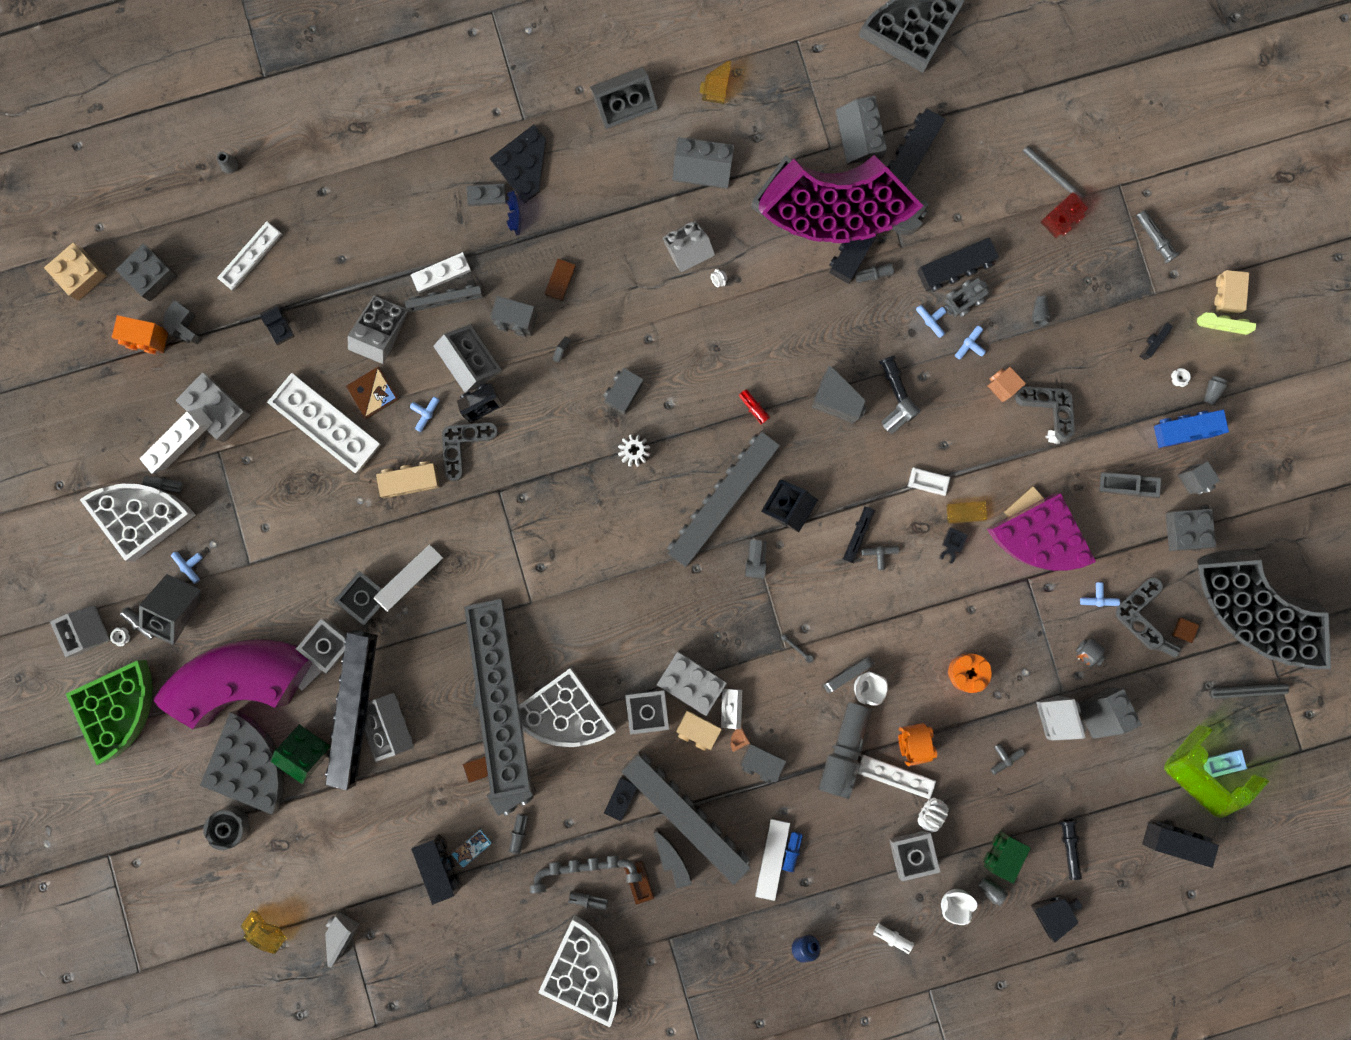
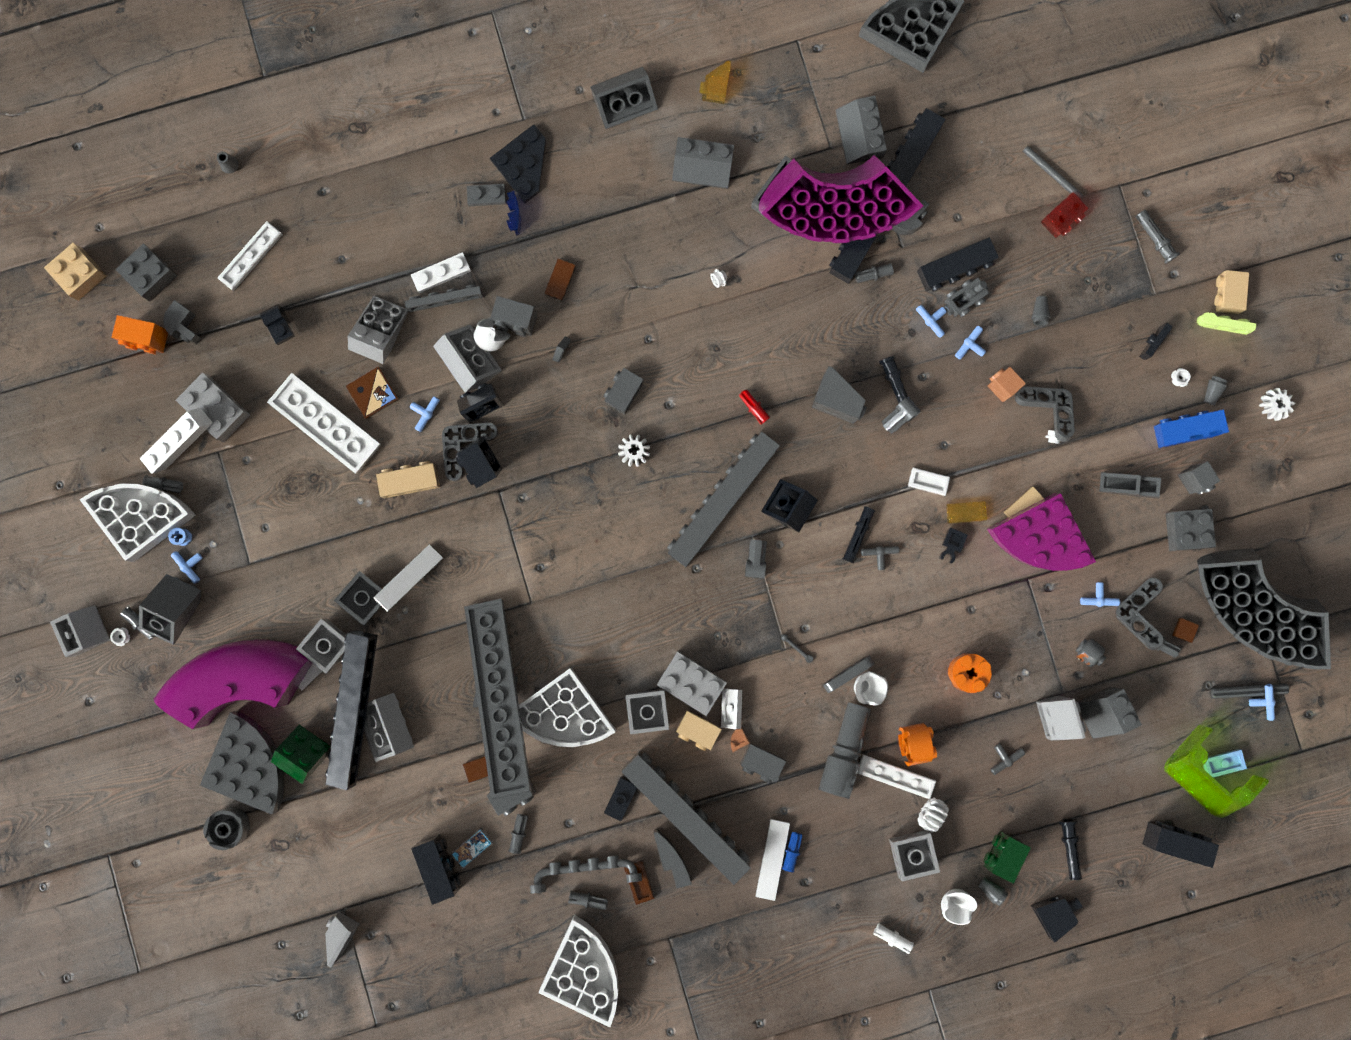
bright green brick [66,660,153,765] -> none
clear yellow brick [240,910,286,954] -> none
light grey slope [662,221,715,272] -> none
dark blue head [792,935,821,963] -> none
none -> light blue bush [168,528,192,546]
none -> black brick [456,436,502,488]
none -> white helmet [474,318,511,351]
none -> light blue piece [1249,684,1276,721]
none -> white gear [1259,388,1295,421]

